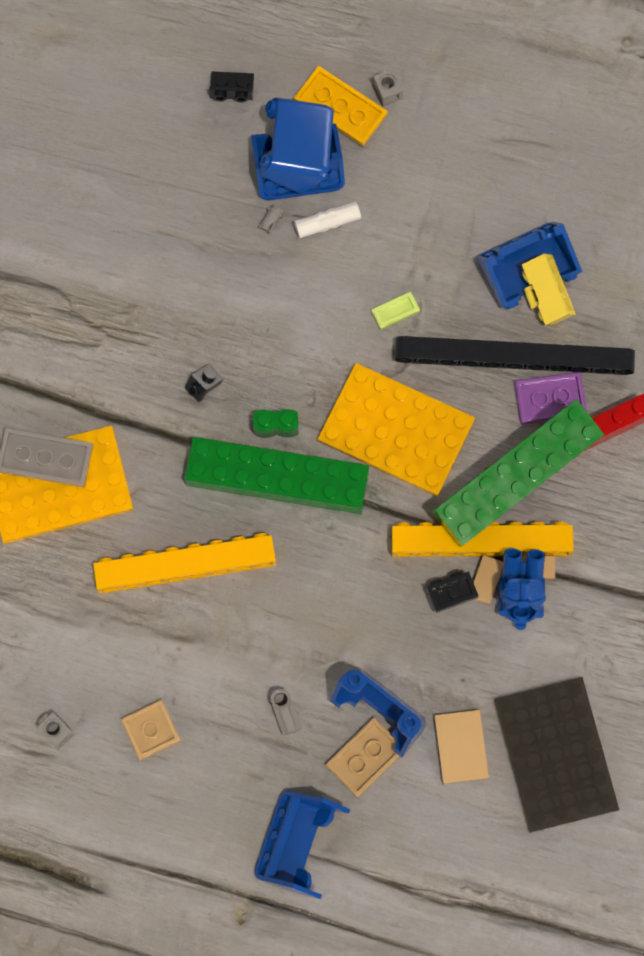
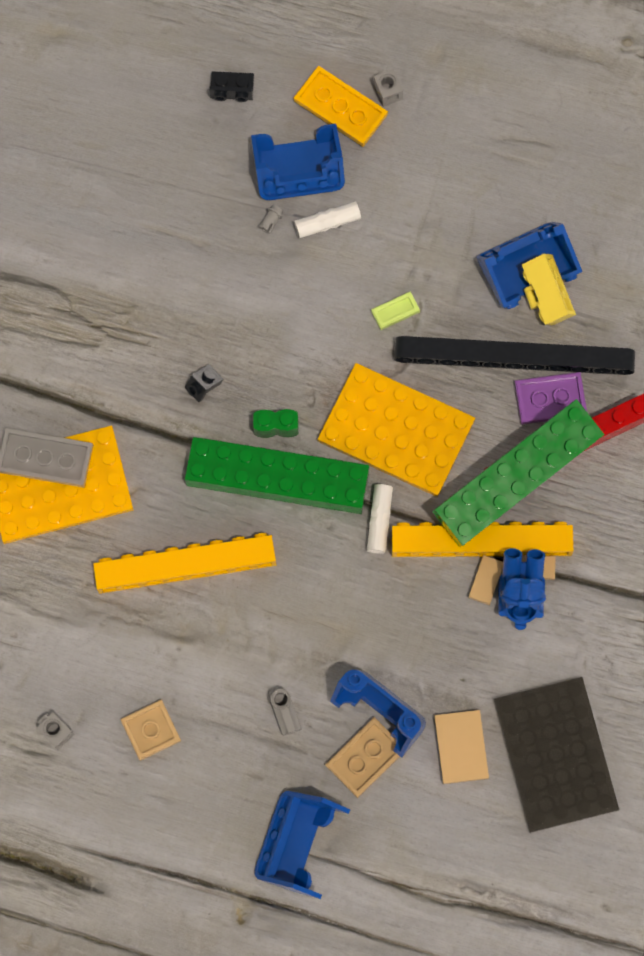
blue windscreen [260,97,334,195] -> none
black bracket [426,571,479,613] -> none
none -> white axle [367,484,393,554]

